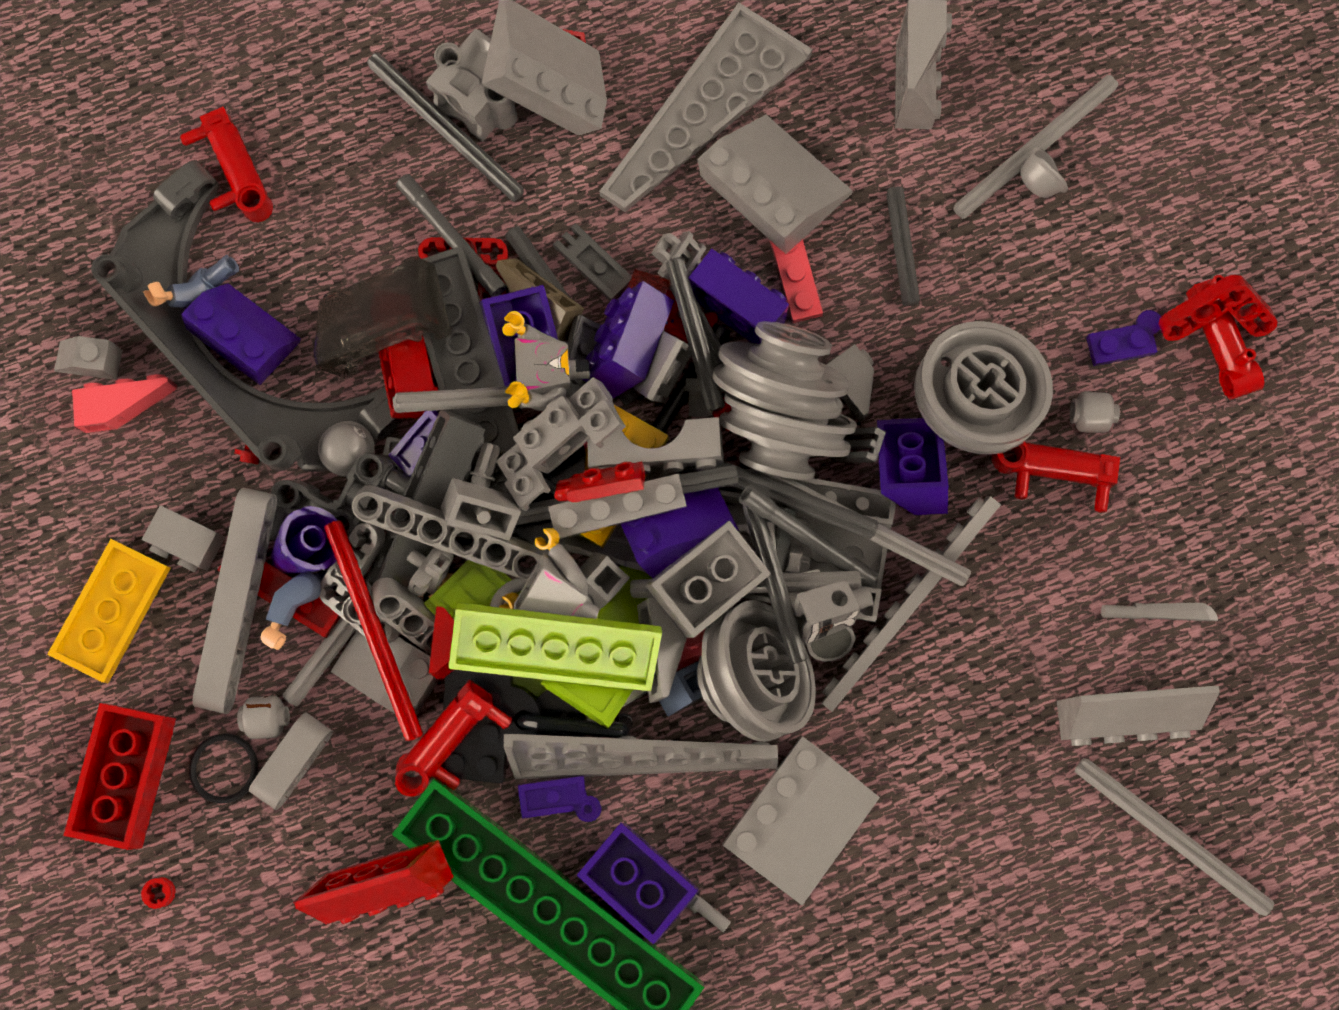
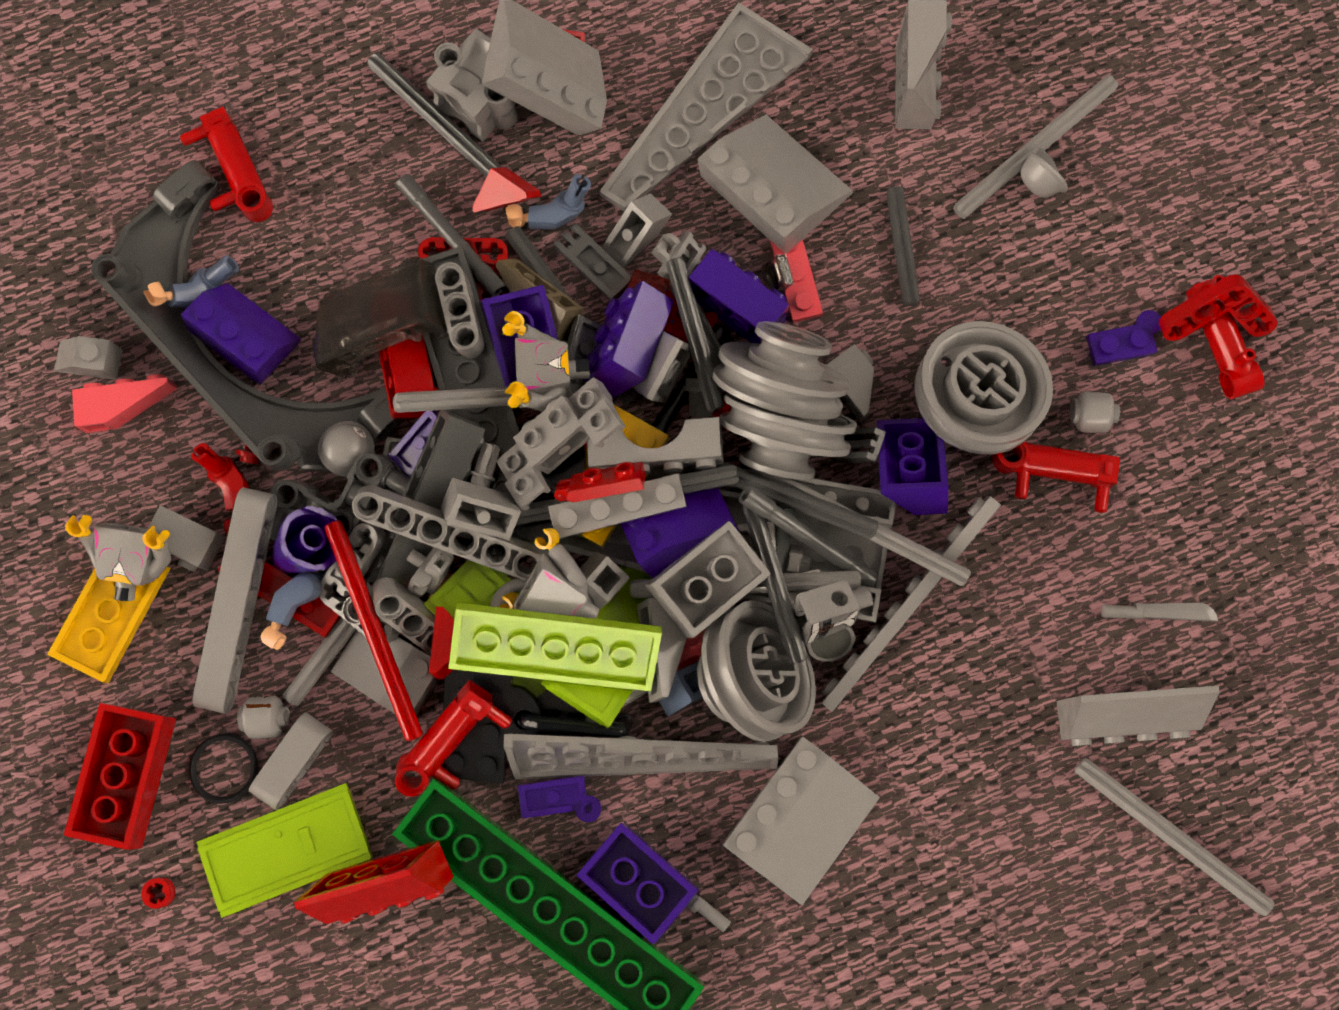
none -> light grey torso [65,515,171,601]
none -> red arm [191,443,249,534]
none -> lime piece [197,783,373,918]
none -> light grey beam [435,262,485,359]
none -> slope [472,167,541,213]
none -> sand blue arm [506,174,591,230]
none -> light grey slope [602,193,672,268]
none -> clear smoke tile [761,254,794,293]

